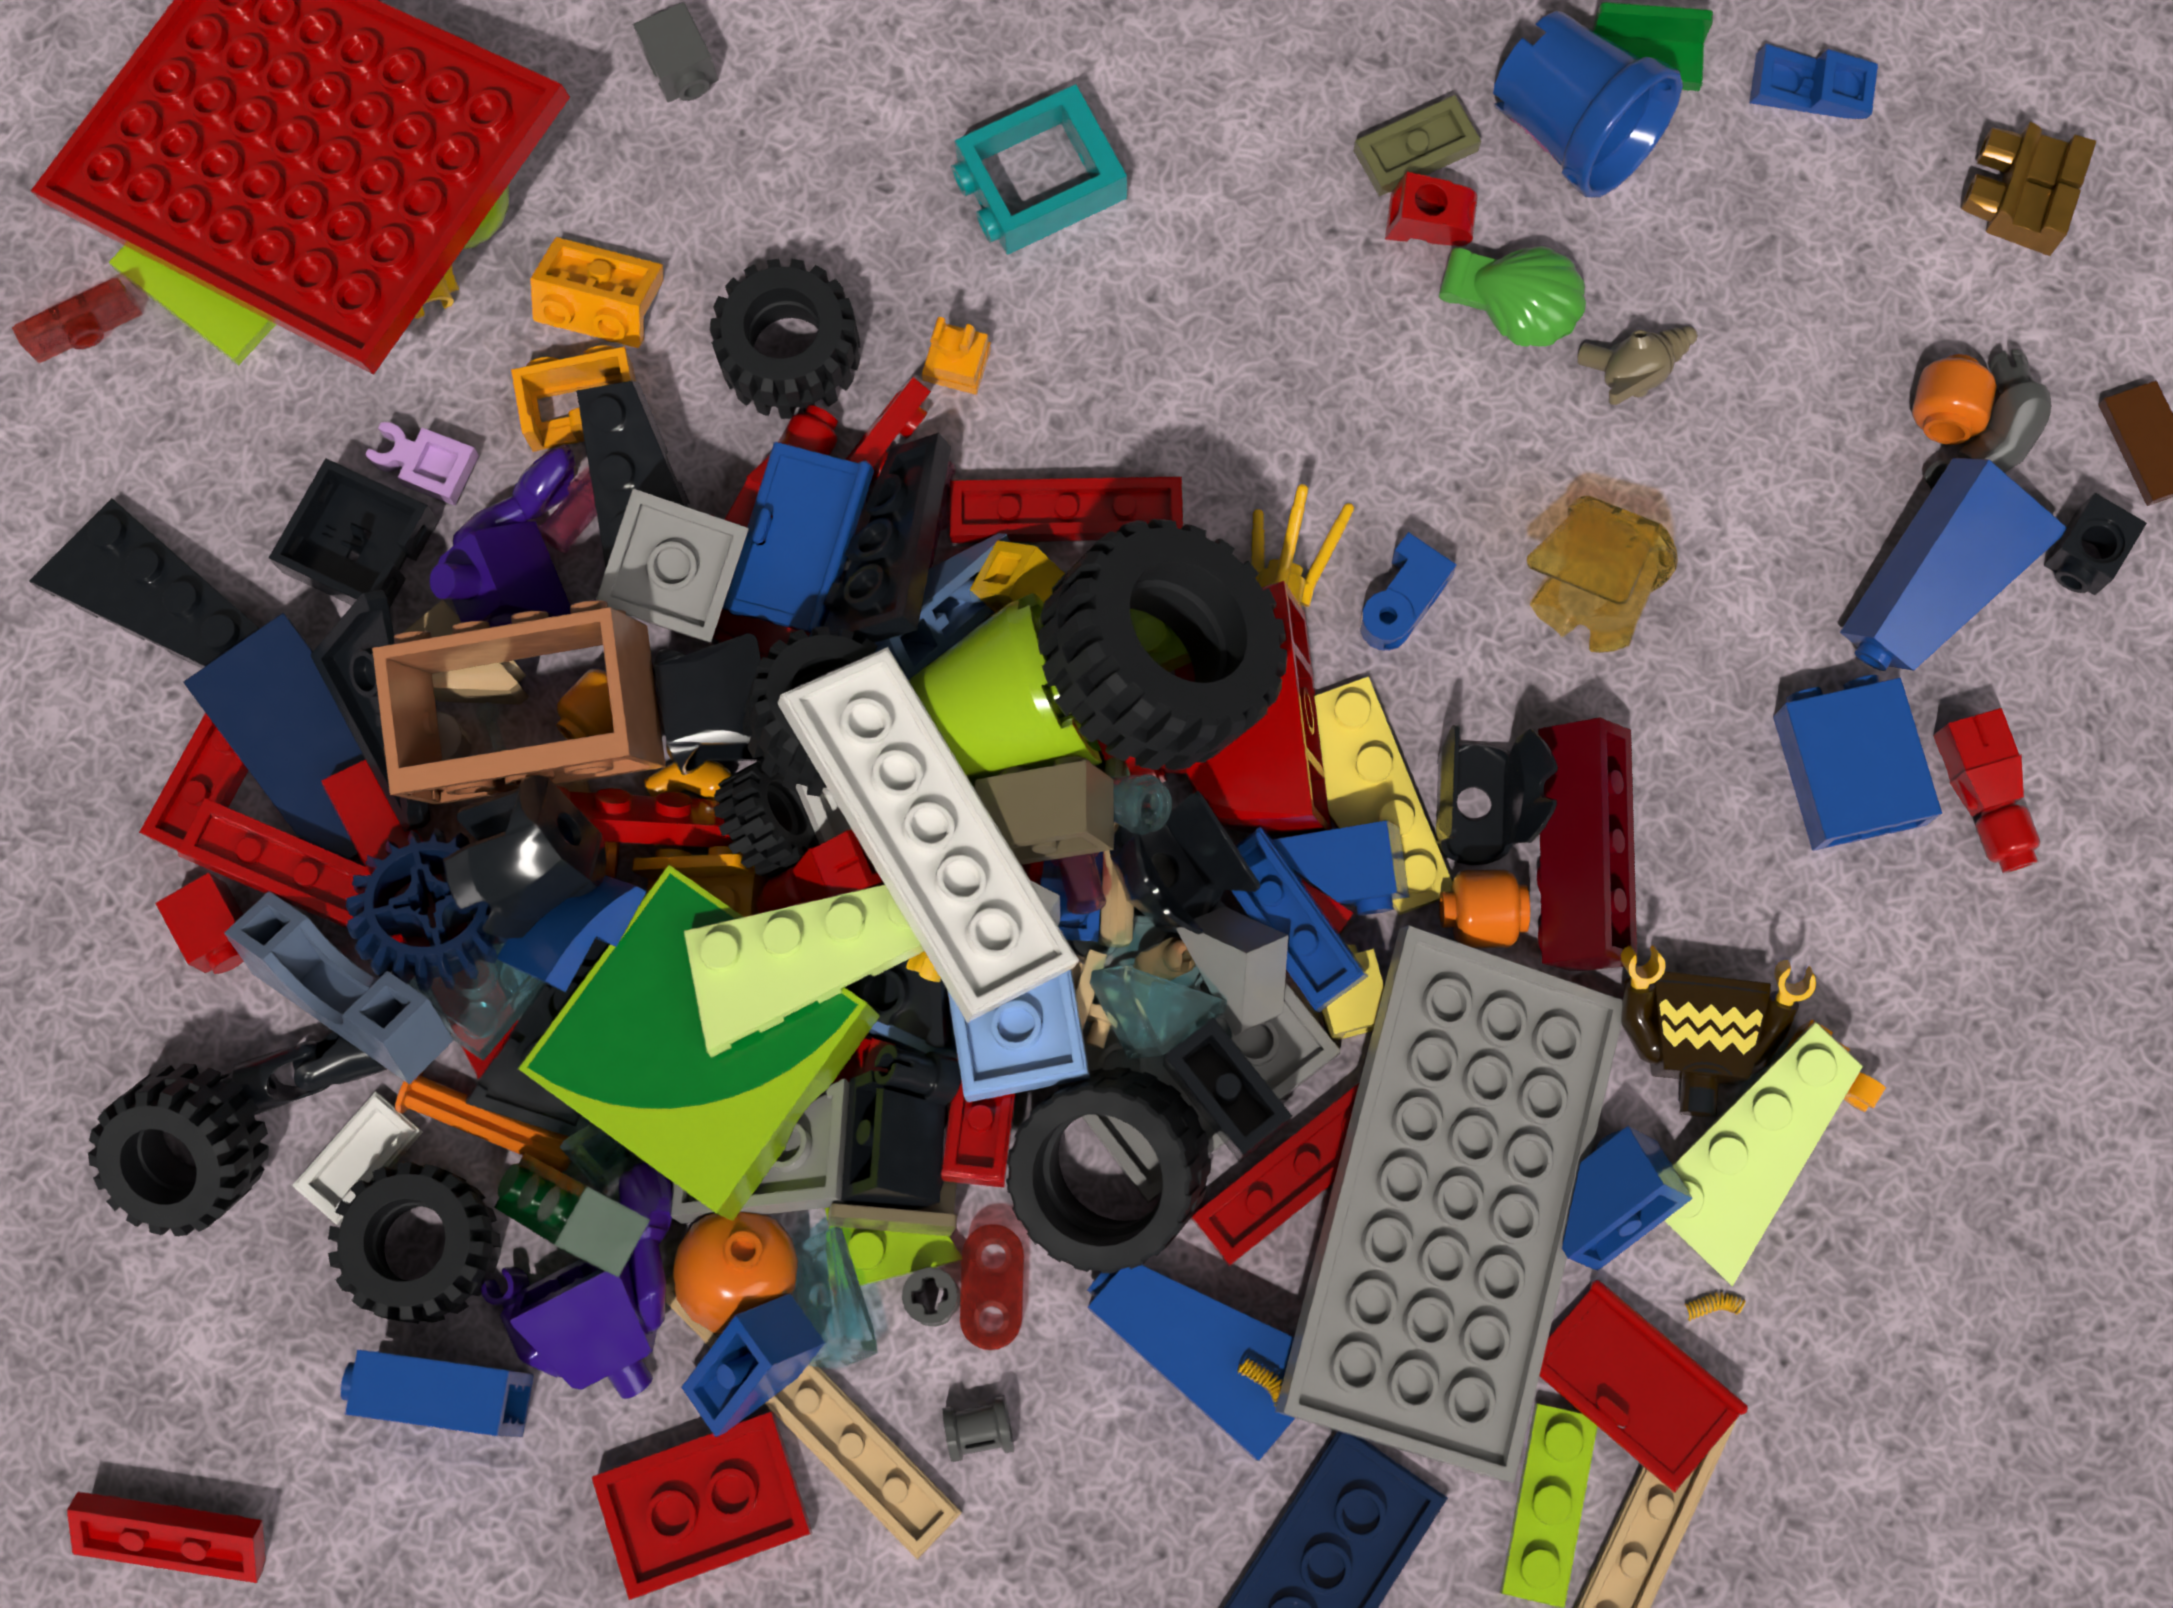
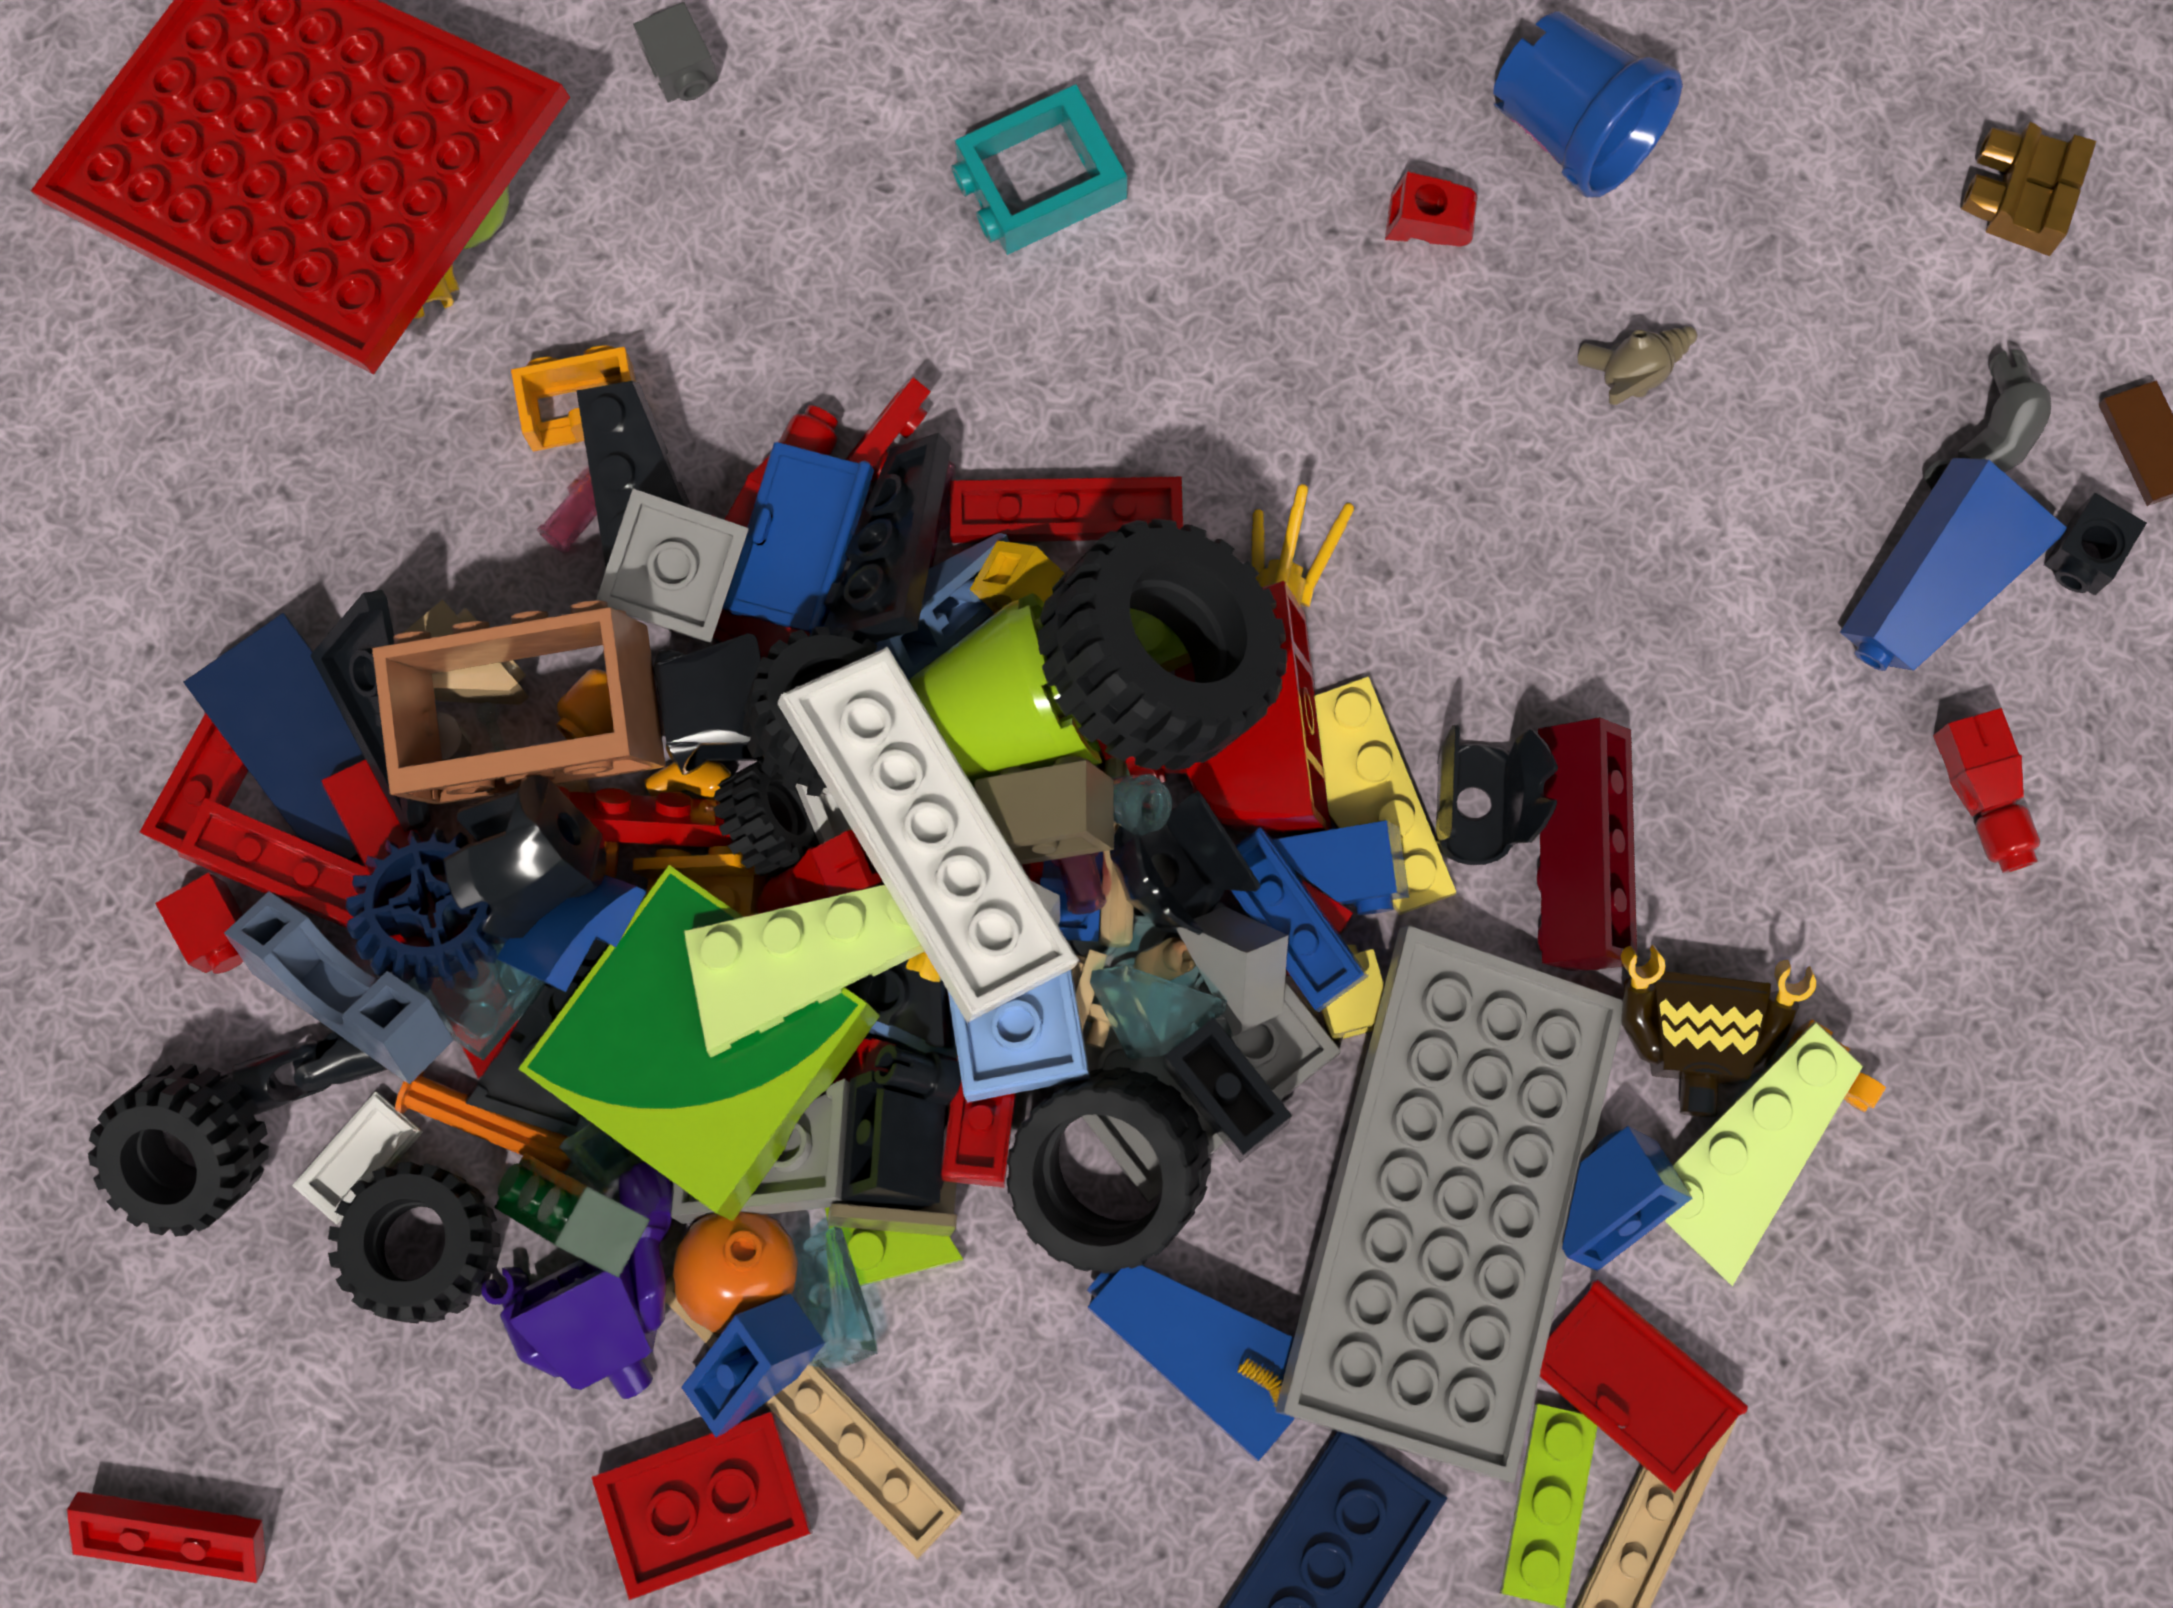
clear red plate [12,277,143,364] -> none
black wing [29,498,260,669] -> none
lime tile [109,245,276,366] -> none
black piece [269,458,439,609] -> none
blue brick [341,1349,534,1437] -> none
lavender plate [365,422,479,506] -> none
dark purple torso [430,445,596,628] -> none
light orange bracket [530,237,663,348] -> none
black tyre [710,258,861,419] -> none
dark grey bush [902,1267,961,1327] -> none
light orange piece [921,317,991,395] -> none
dark grey bush [942,1395,1015,1462] -> none
clear red plate [960,1224,1025,1351] -> none
red plate [1191,1082,1360,1267] -> none
olive plate [1353,95,1481,197] -> none
blue leg [1360,532,1457,651] -> none
bright green animal [1439,246,1586,347] -> none
orange head [1439,869,1530,948] -> none
clear yellow piece [1527,496,1678,653] -> none
green panel [1592,2,1713,91] -> none
yellow leg [1685,1292,1746,1321] -> none
blue slope [1749,44,1878,119] -> none
blue brick [1773,675,1942,851] -> none
orange head [1912,354,1997,445] -> none

